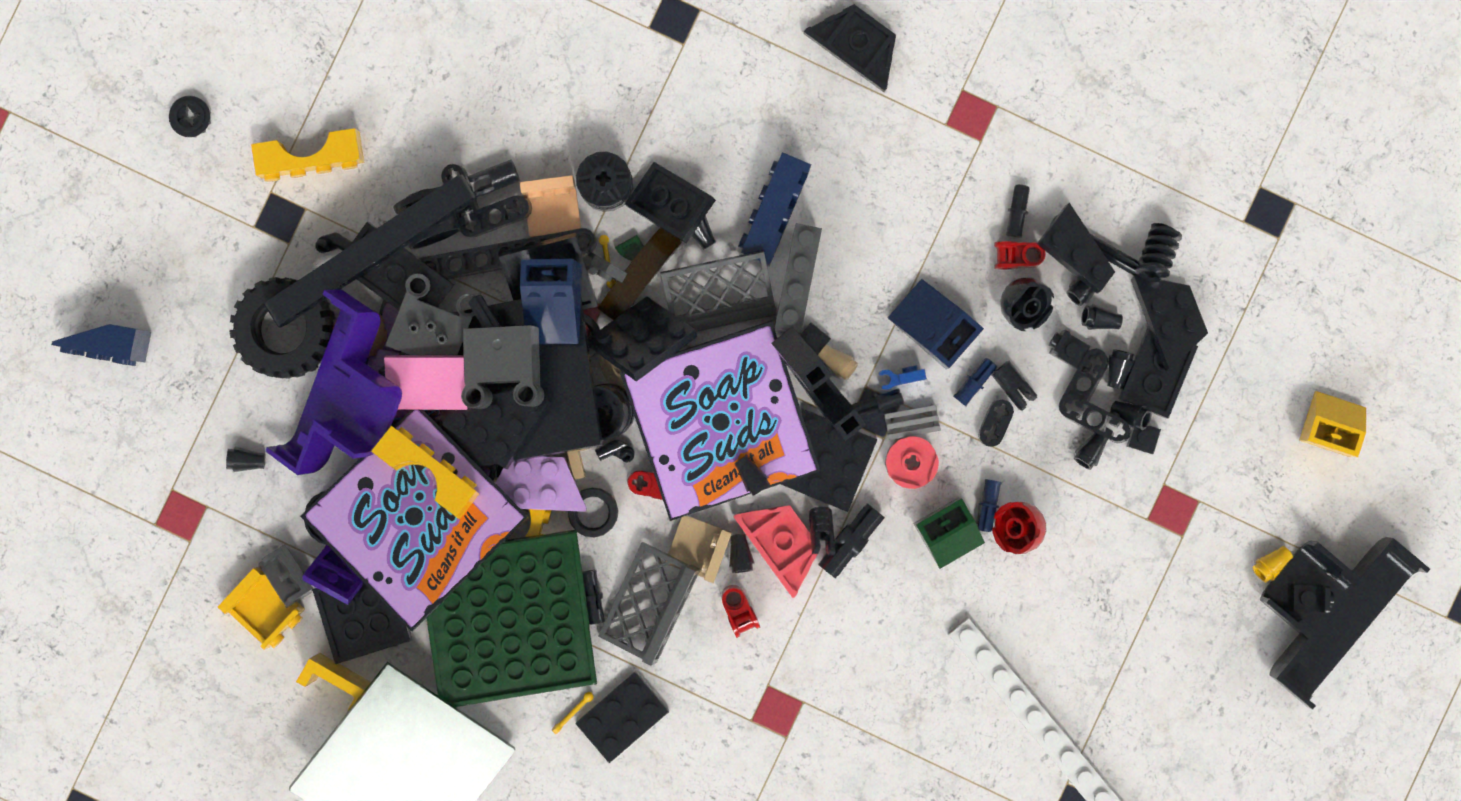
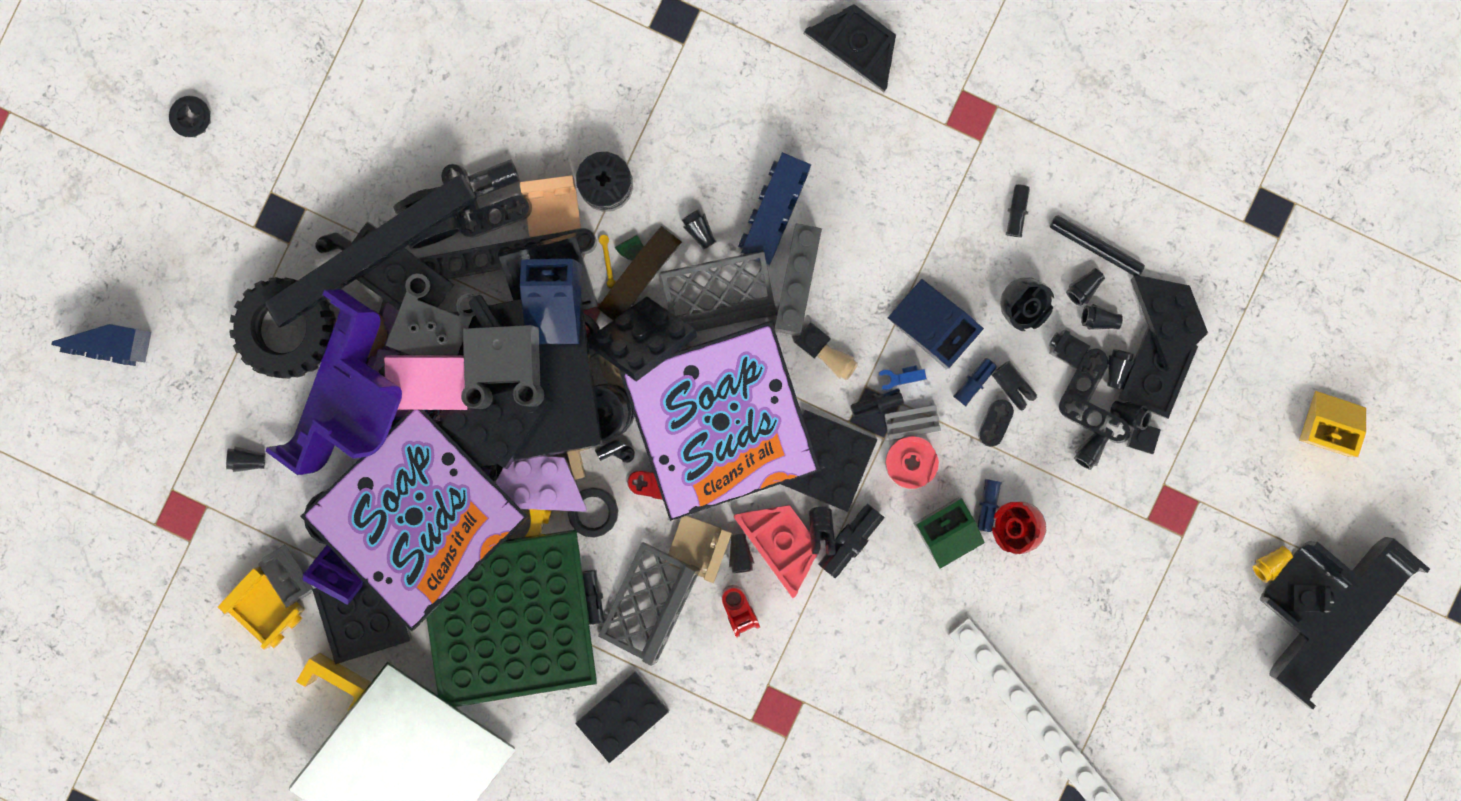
yellow arch [251,128,365,182] -> none
yellow arch [371,426,479,520] -> none
yellow hinge [552,692,594,734] -> none
dark grey plate [586,252,627,282] -> none
black plate [624,162,716,243] -> none
black cone [734,455,770,496] -> none
black arch [771,327,866,441] -> none
red piece [994,241,1046,270] -> none
black wing [1037,203,1115,294] -> none
black piece [1136,223,1182,282] -> none

